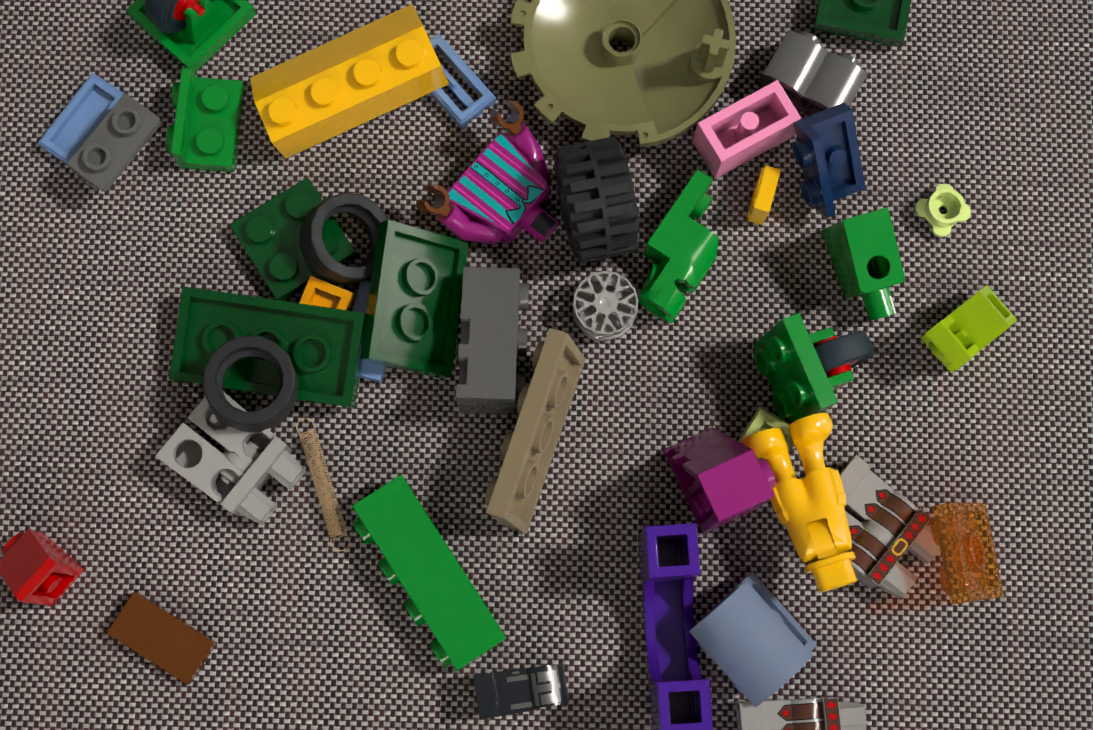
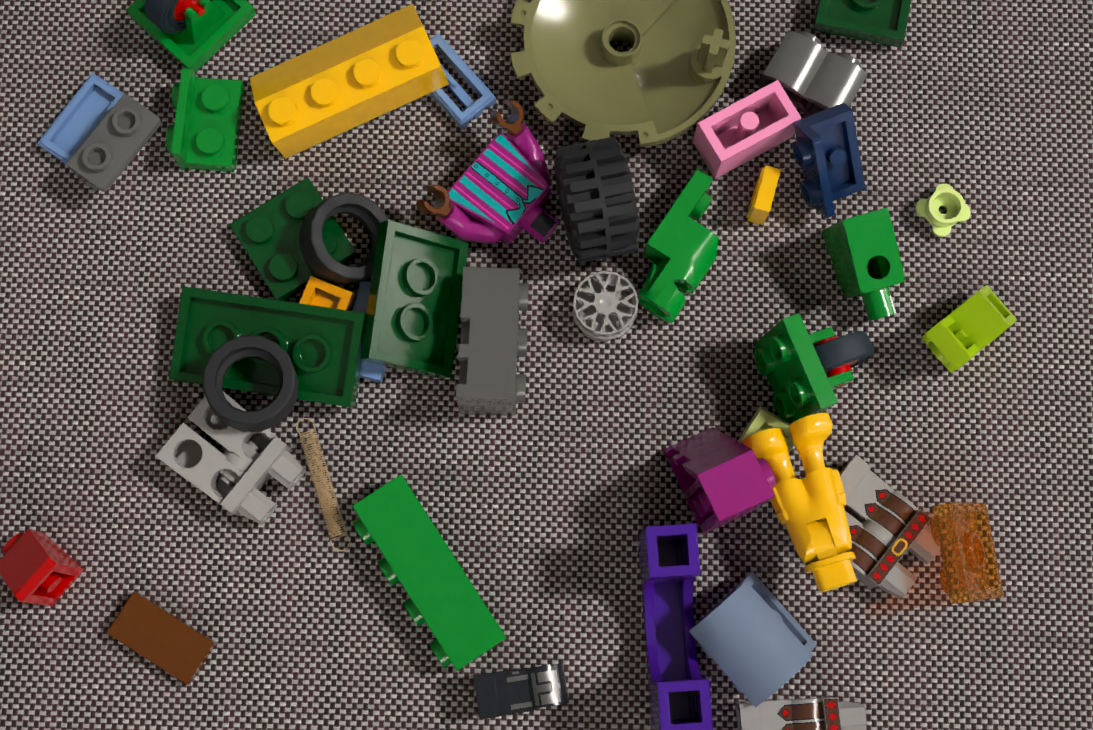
dark tan plate [485,328,586,534] -> none

